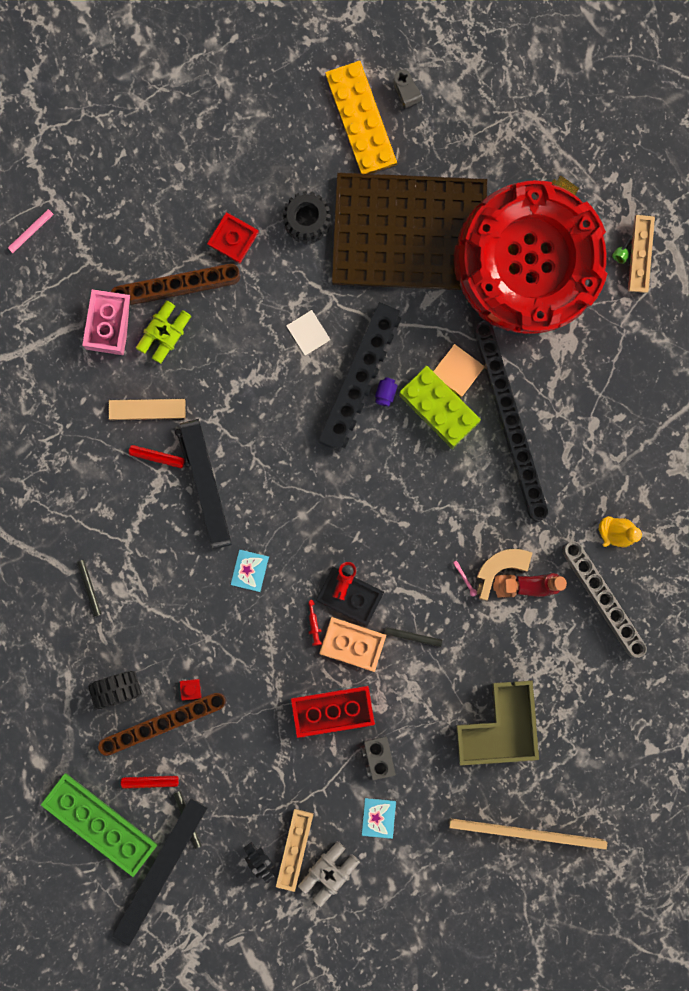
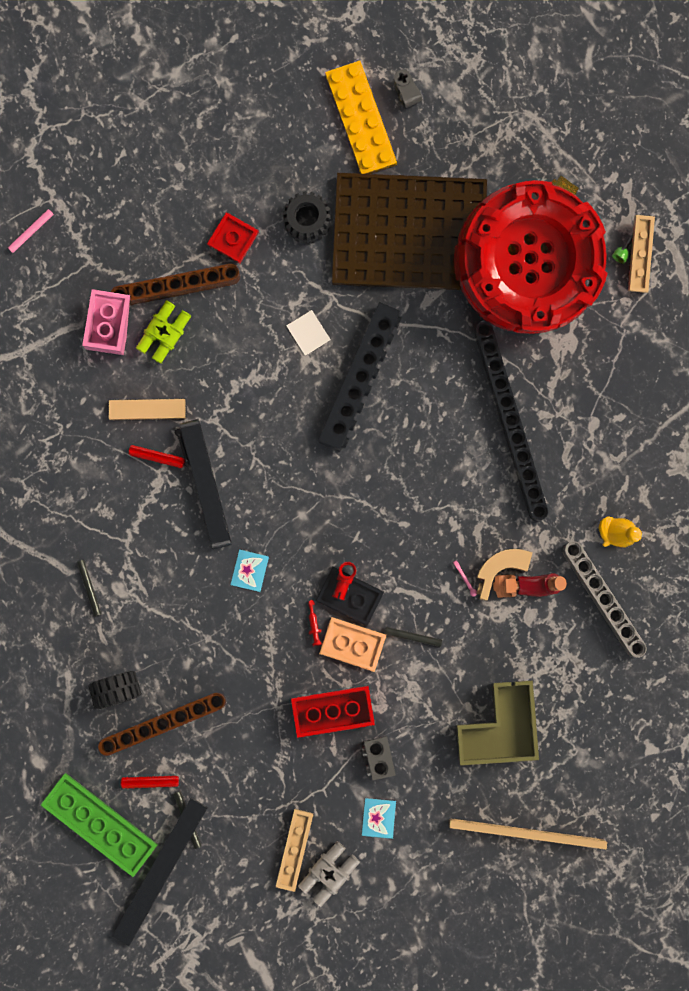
red plate [180,679,202,700] -> none
black gear [243,842,275,883] -> none
dark purple brick [375,377,398,407] -> none
lime brick [399,366,481,449] -> none
light nougat tile [433,344,485,397] -> none

